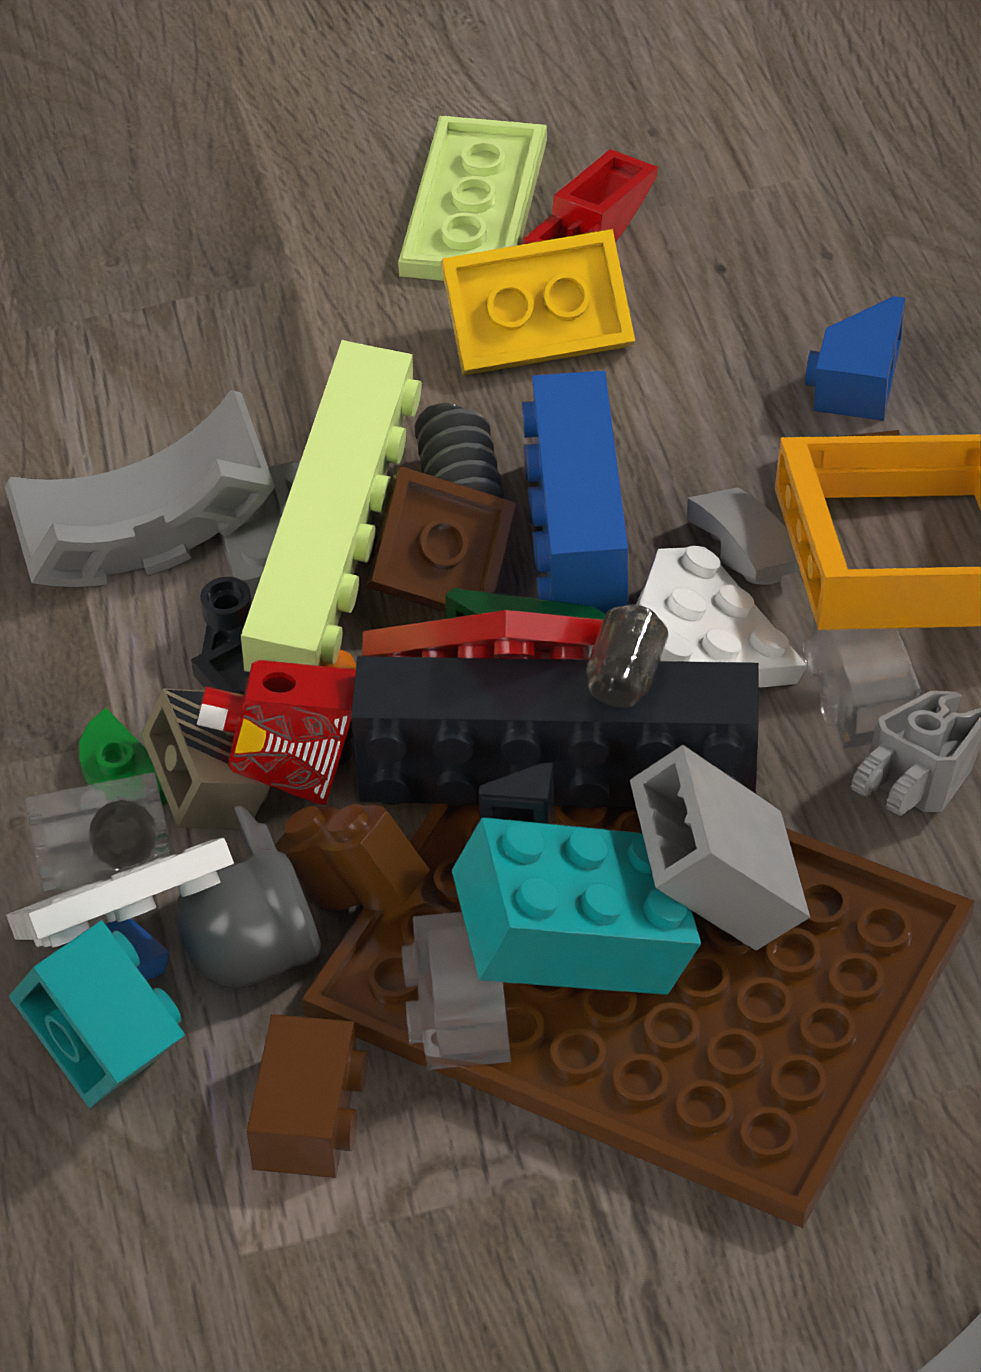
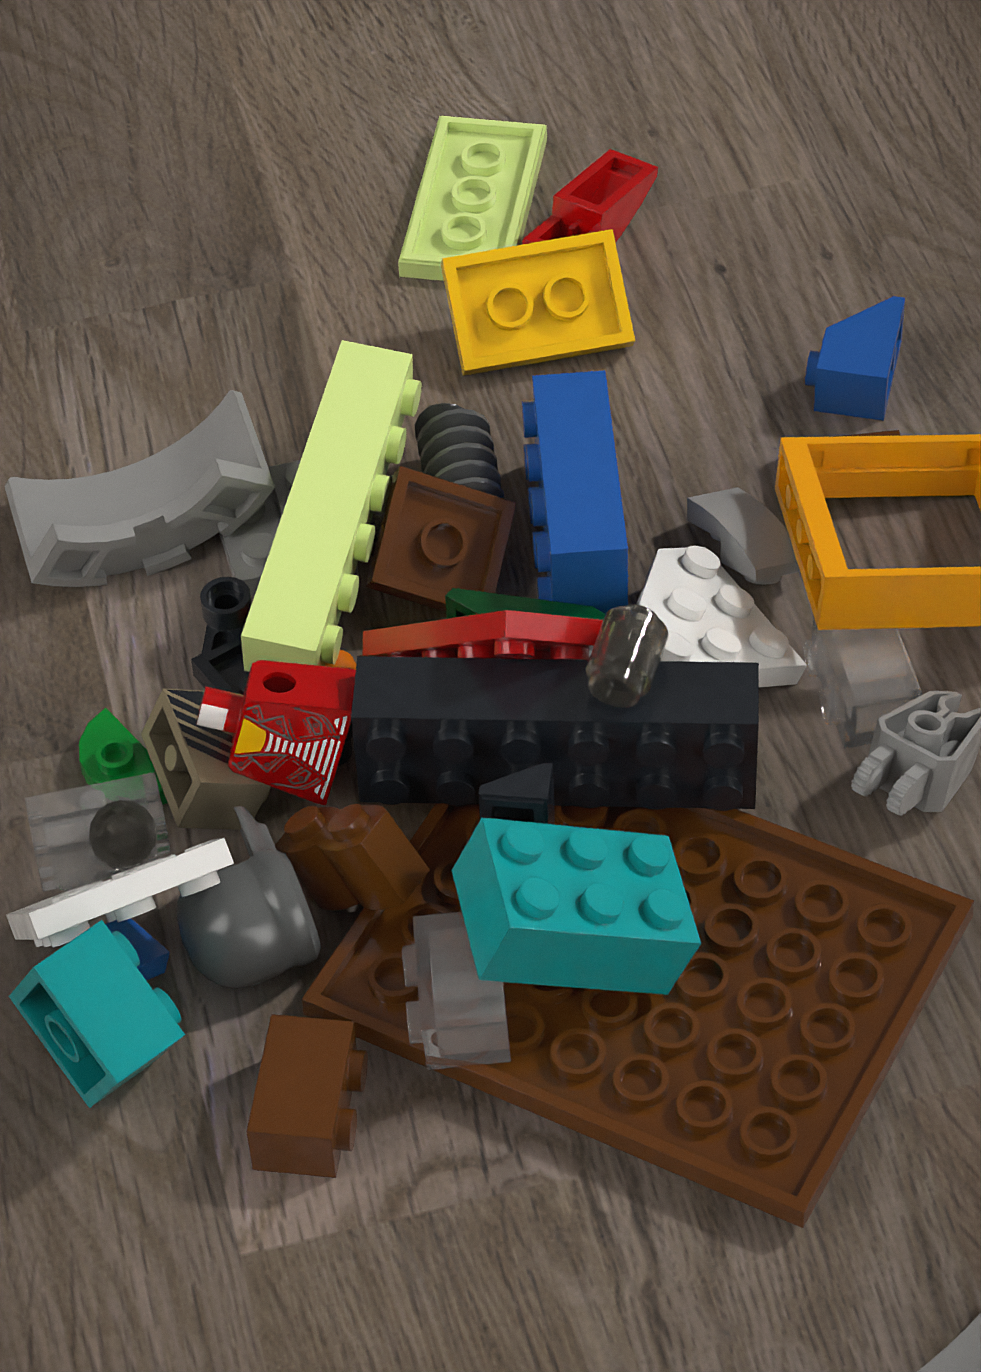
light grey brick [630,745,810,951] -> none

